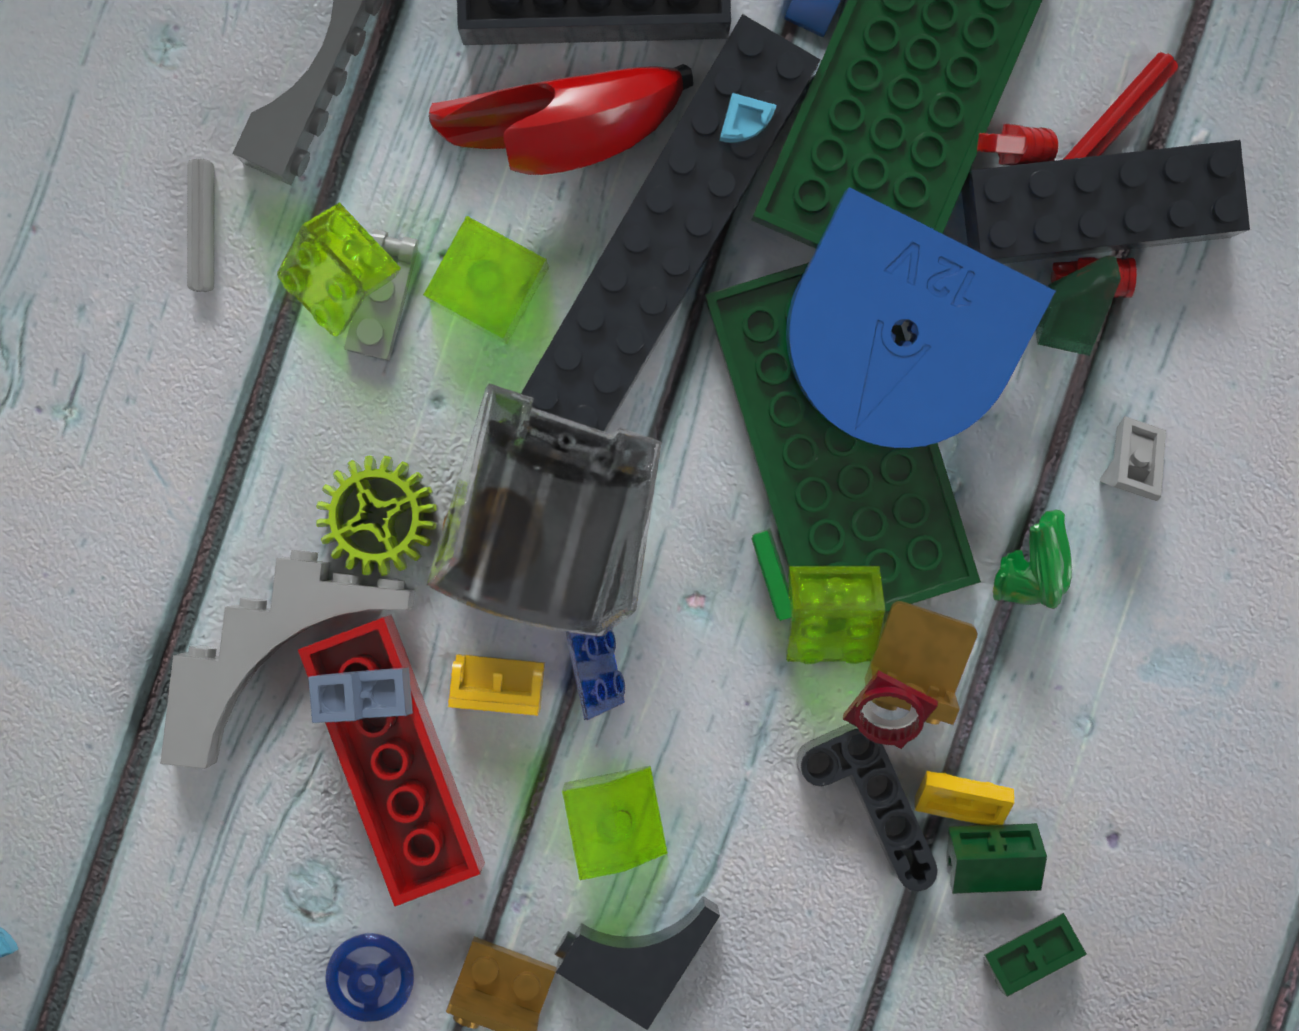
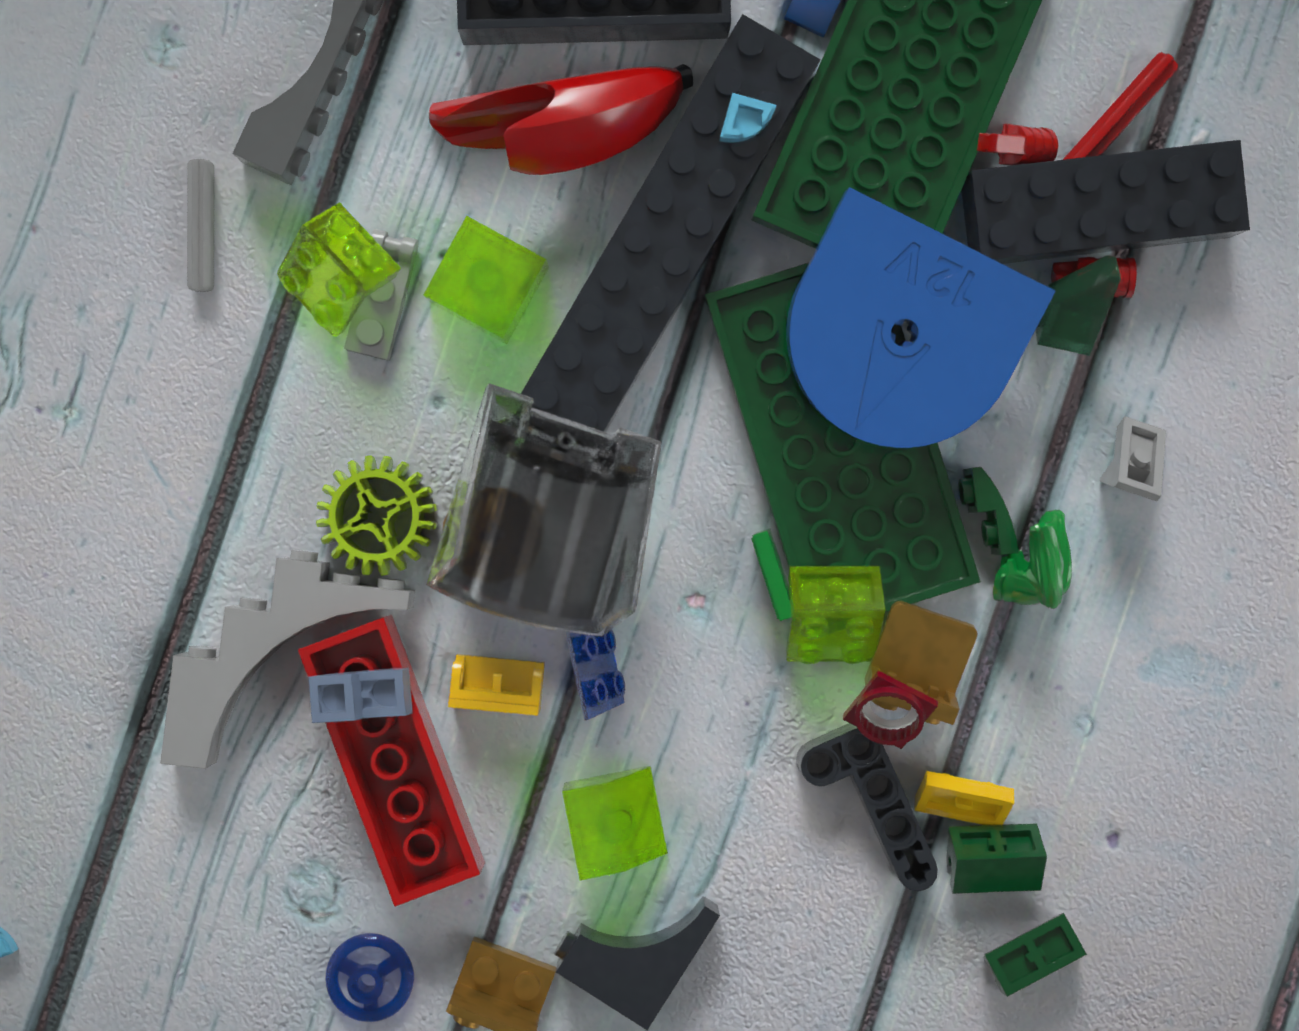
none -> dark green slope [958,467,1019,555]

